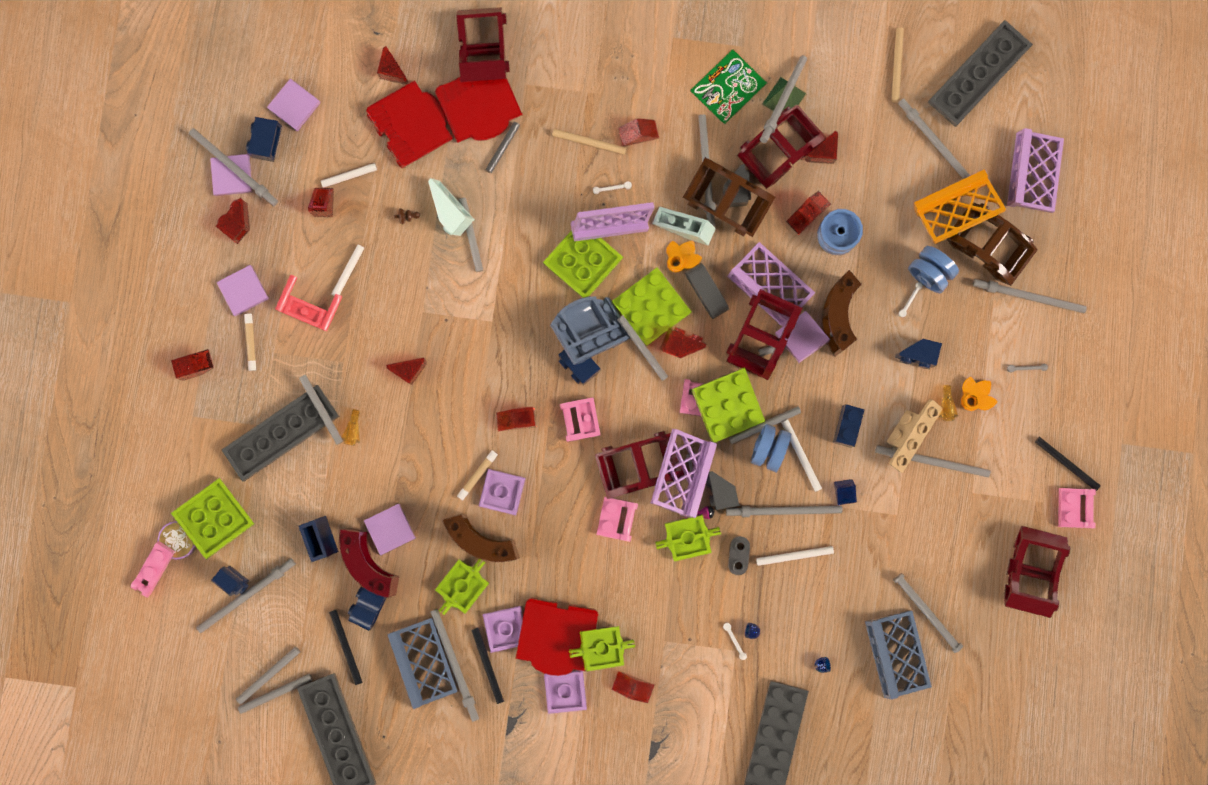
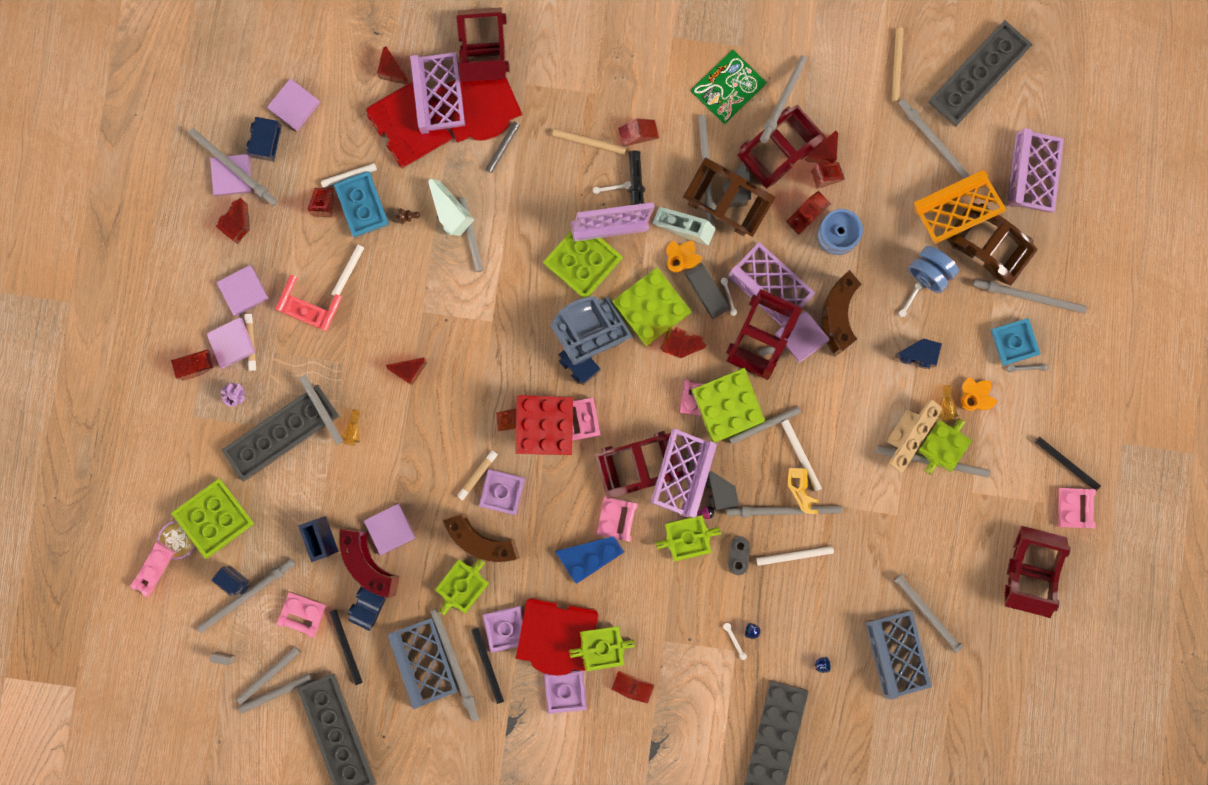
light grey bar [617,315,668,381] -> none
medium blue wheel [751,423,791,472] -> none
clear green piece [762,77,806,116] -> none
dark blue brick [833,404,865,448] -> none
clear blue slope [834,479,857,505] -> none
none -> lavender tile [207,318,256,369]
none -> light grey tile [209,652,235,665]
none -> lavender gear [221,383,245,406]
none -> bright pink plate [277,592,326,638]
none -> dark azure plate [334,171,389,238]
none -> lavender fence [410,52,465,134]
none -> red plate [515,395,573,455]
none -> blue wing [555,536,625,584]
none -> black pin [628,150,645,205]
none -> white hinge [720,278,737,316]
none -> yellow piece [788,468,818,514]
none -> clear red slope [811,162,845,189]
none -> lime plate [918,418,972,475]
none -> dark azure plate [990,318,1041,366]

